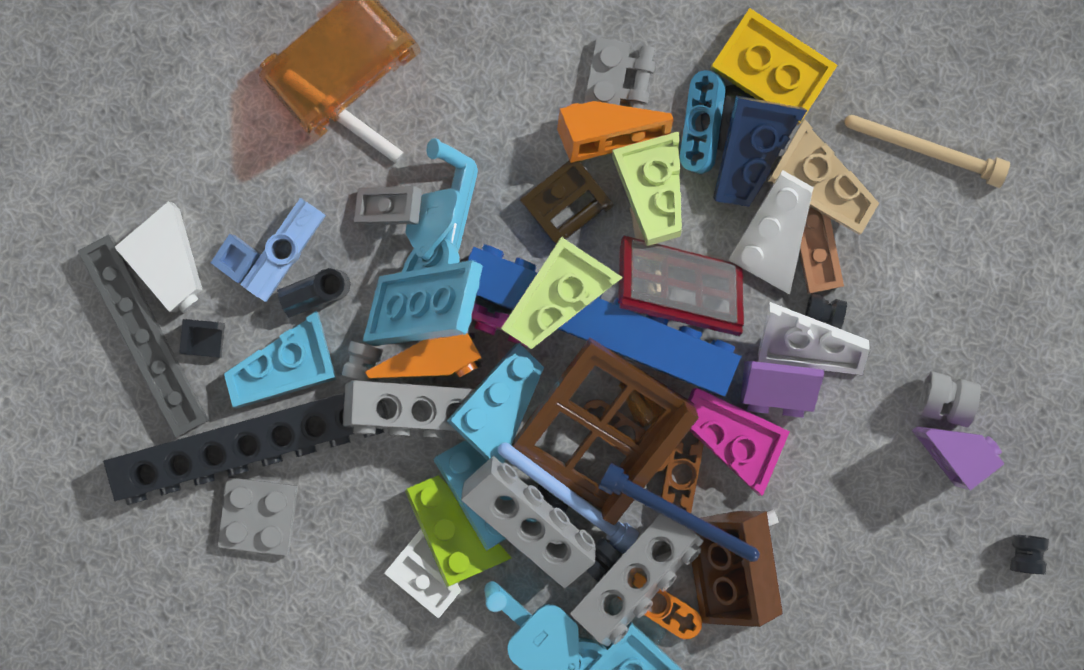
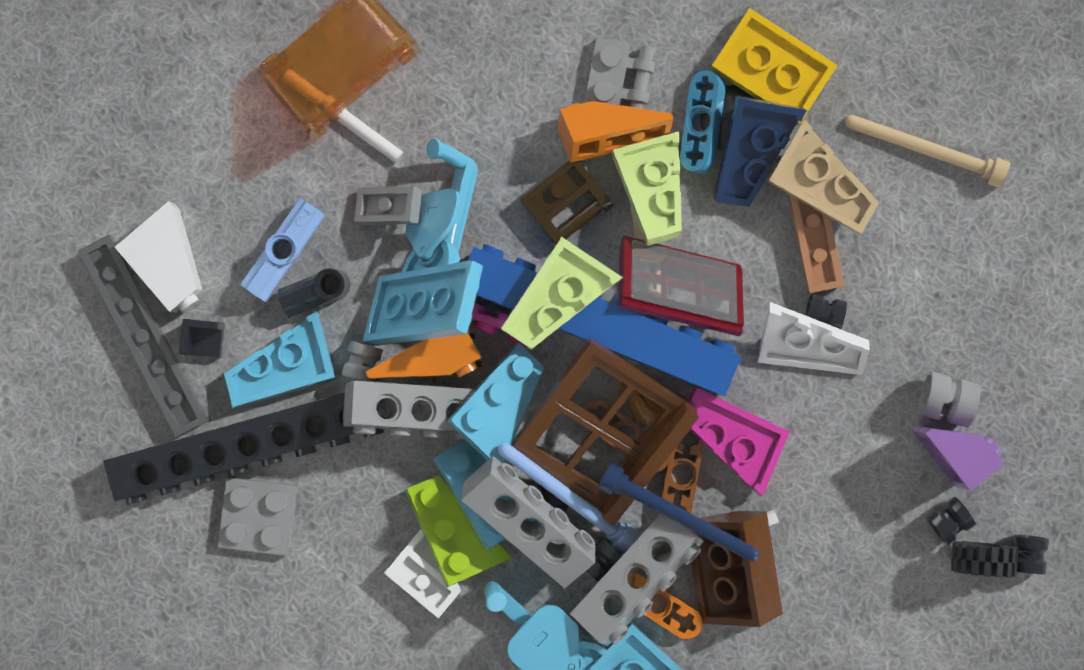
medium blue plate [211,234,261,283] -> none
white wing [729,170,813,295] -> none
medium lavender slope [740,361,824,418] -> none
none -> black wheel [926,496,976,546]
none -> black tyre [951,541,1018,578]

